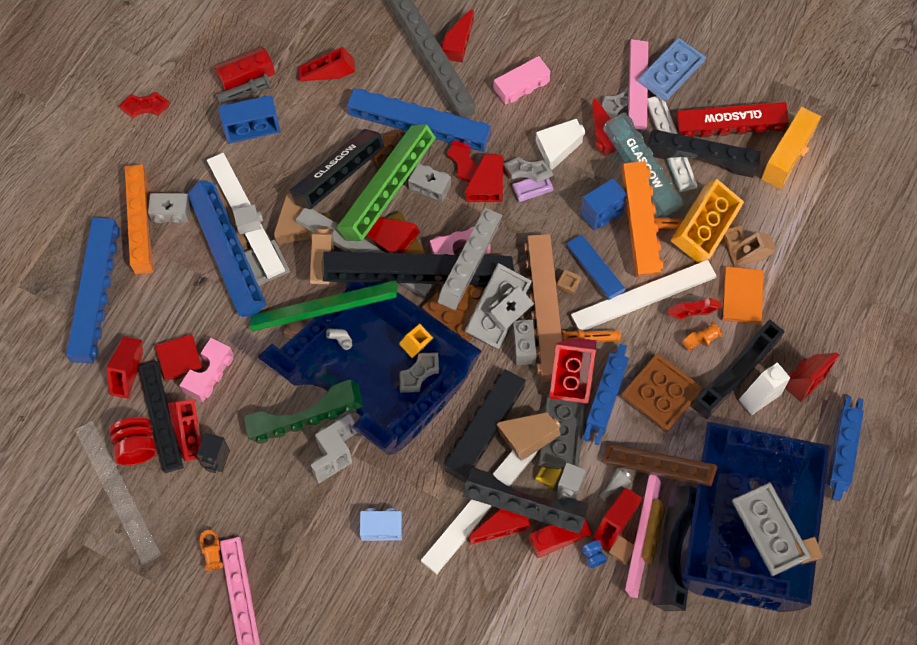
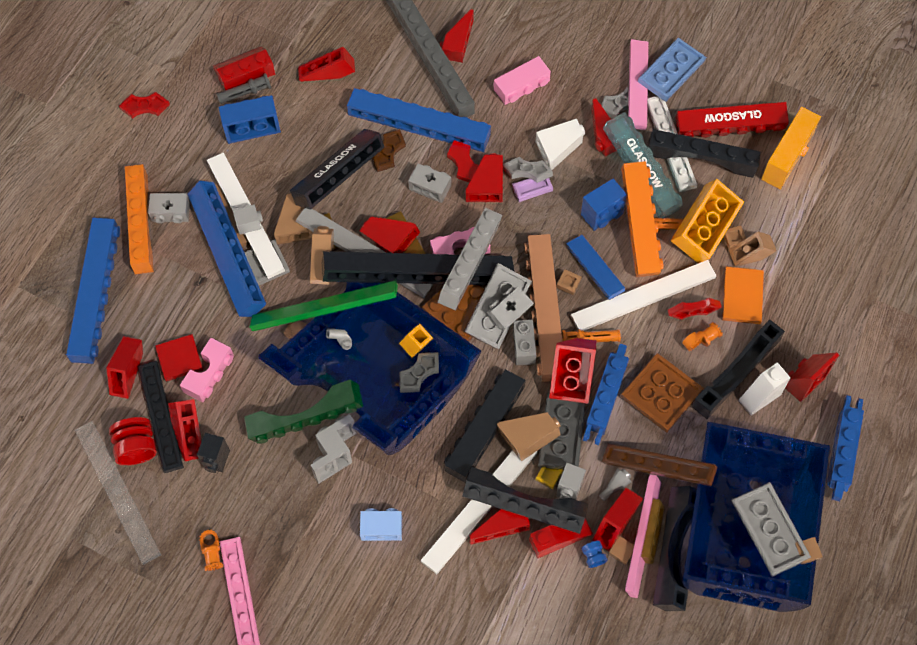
bright green brick [337,124,436,241] -> none

